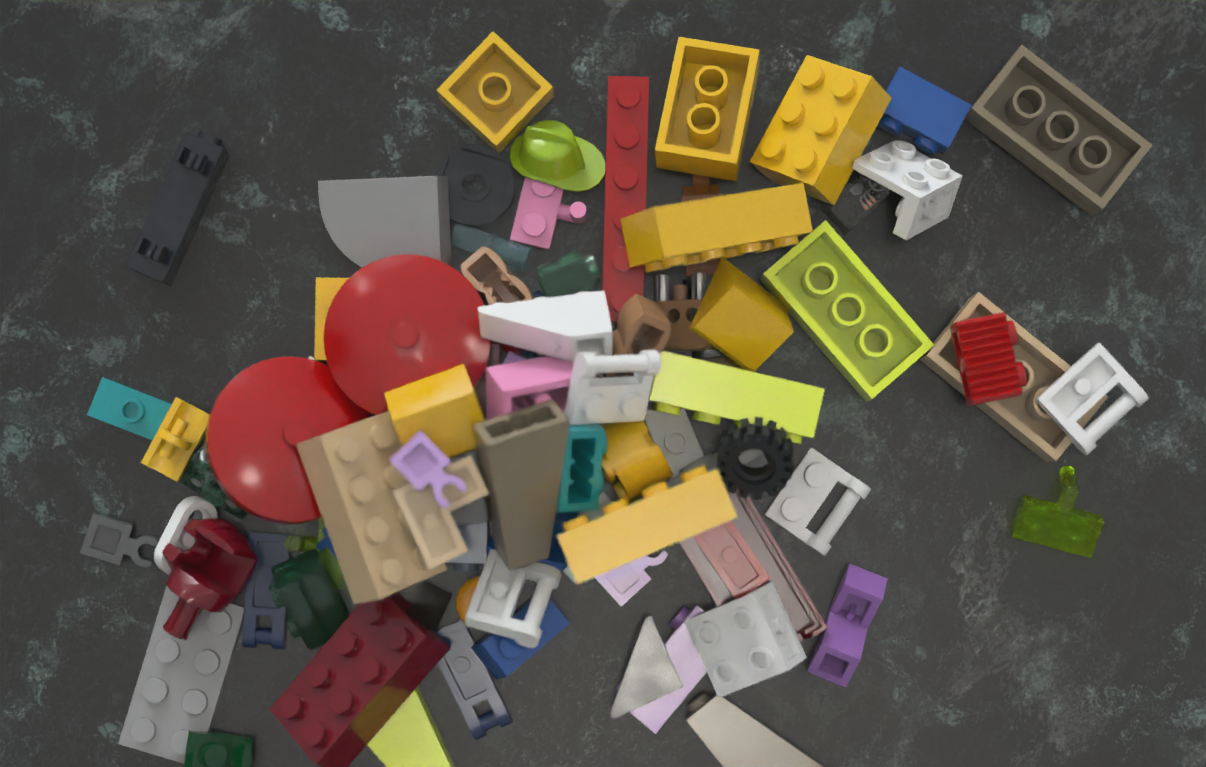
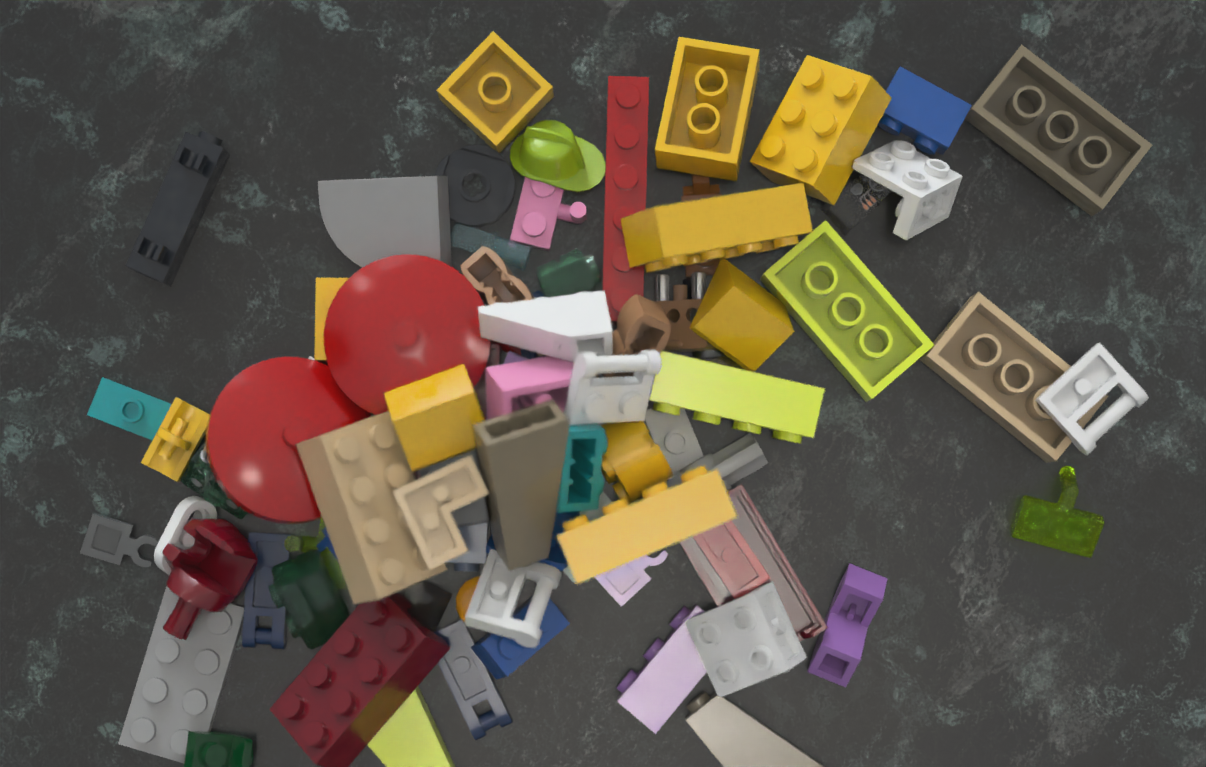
lavender plate [389,430,466,509] -> none
tile [610,615,683,719] -> none
black tyre [716,417,793,499] -> none
white plate [764,447,871,557] -> none
red brick [950,312,1027,407] -> none

